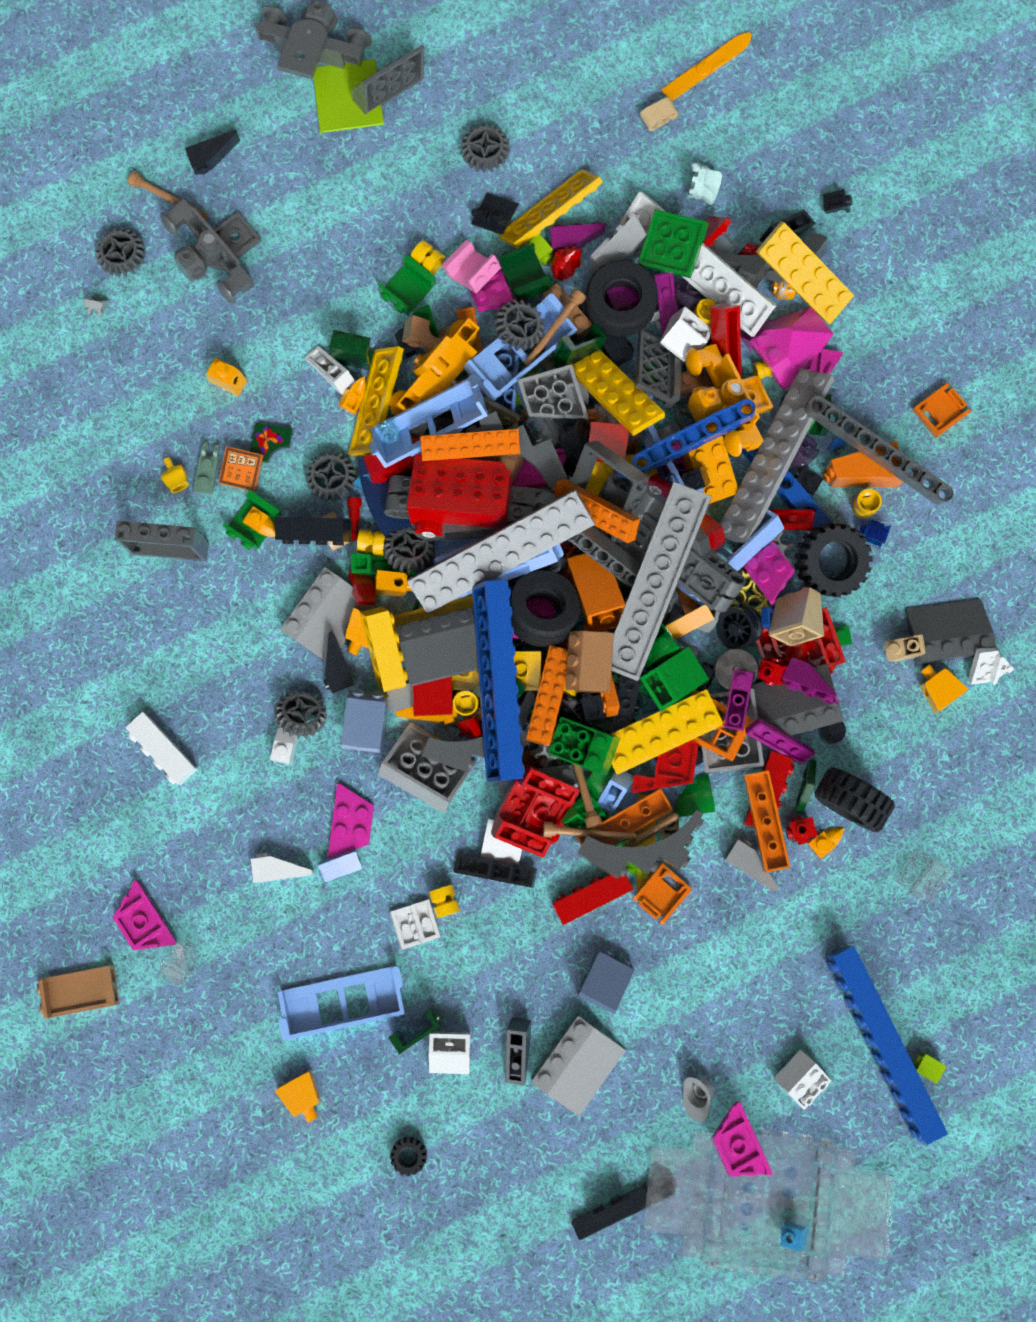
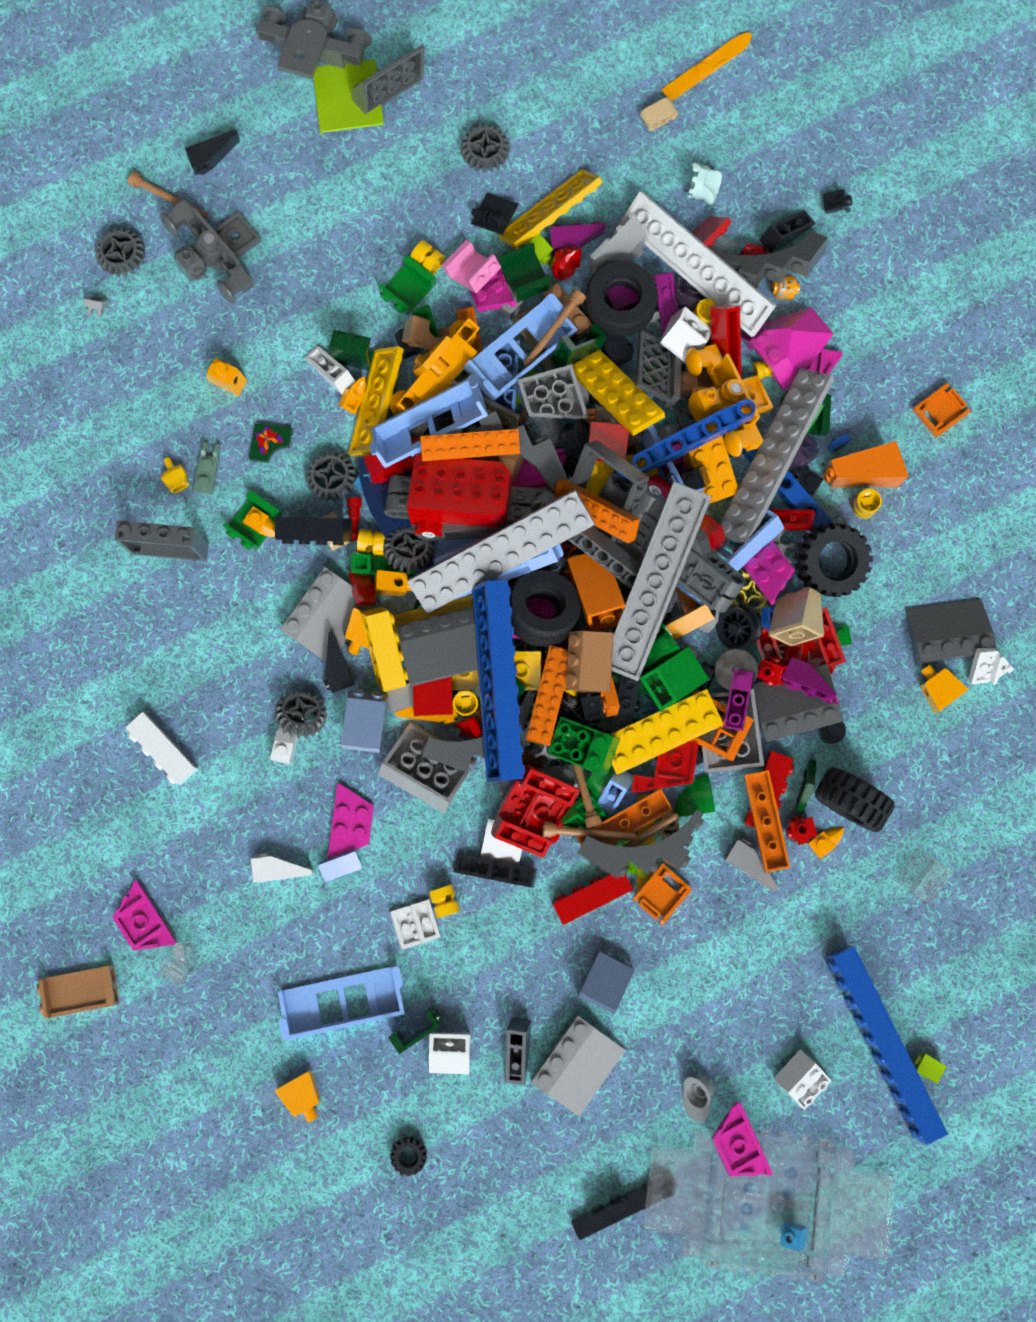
tile [218,446,264,492] -> none
clear light blue brick [377,418,400,444] -> none
dark grey gear [494,299,545,351] -> none
green plate [637,209,709,278] -> none
magenta tile [745,718,815,765] -> none
yellow plate [756,222,854,325] -> none
dark grey beam [805,396,954,505] -> none
clear blue window [859,520,891,547] -> none
tan slope [884,634,926,662] -> none

